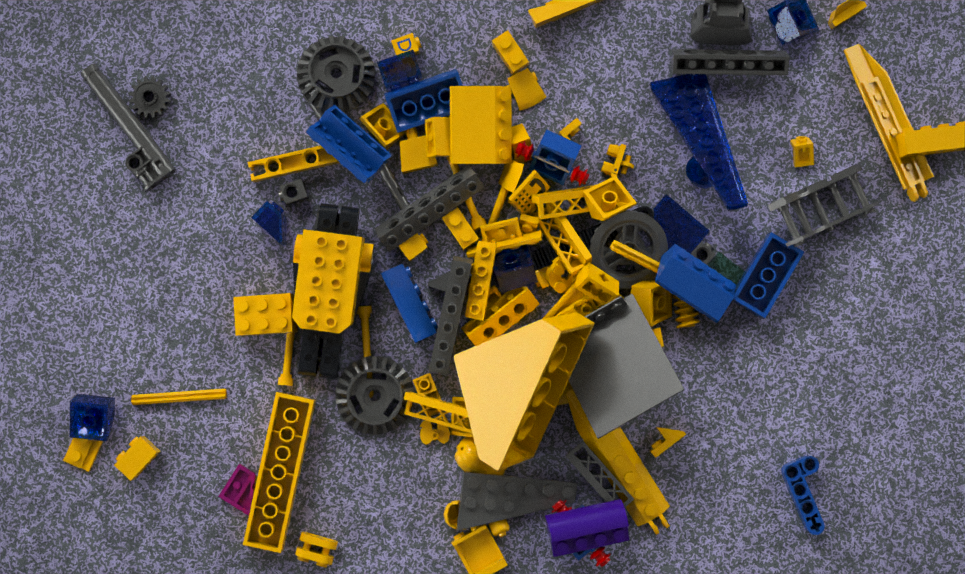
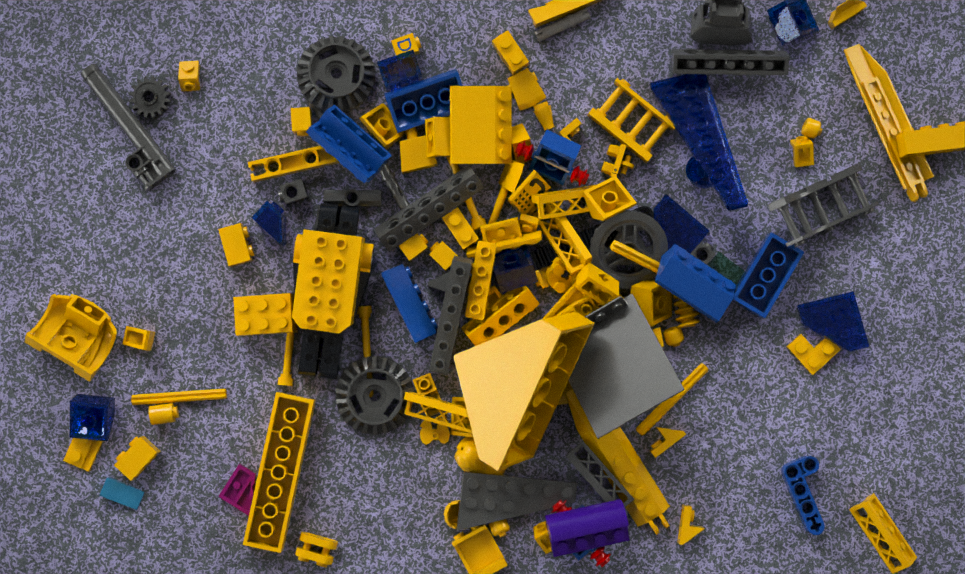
none -> yellow piece [25,294,117,382]
none -> dark azure slope [99,477,145,510]
none -> yellow slope [122,326,155,351]
none -> yellow brick [149,403,179,425]
none -> yellow bracket [178,61,200,91]
none -> yellow brick [218,223,255,267]
none -> yellow brick [290,107,312,136]
none -> dark grey piece [323,189,382,207]
none -> yellow brick [429,241,458,271]
none -> yellow cone [533,101,555,131]
none -> yellow bracket [533,521,552,554]
none -> light grey pin [534,7,591,43]
none -> yellow fence [587,78,677,163]
none -> yellow axle [636,363,709,436]
none -> yellow piece [663,326,684,347]
none -> yellow slope [677,504,705,545]
none -> yellow plate [786,334,841,375]
none -> clear blue plate [797,291,870,352]
none -> yellow piece [801,118,823,139]
none -> yellow fence [849,493,917,574]

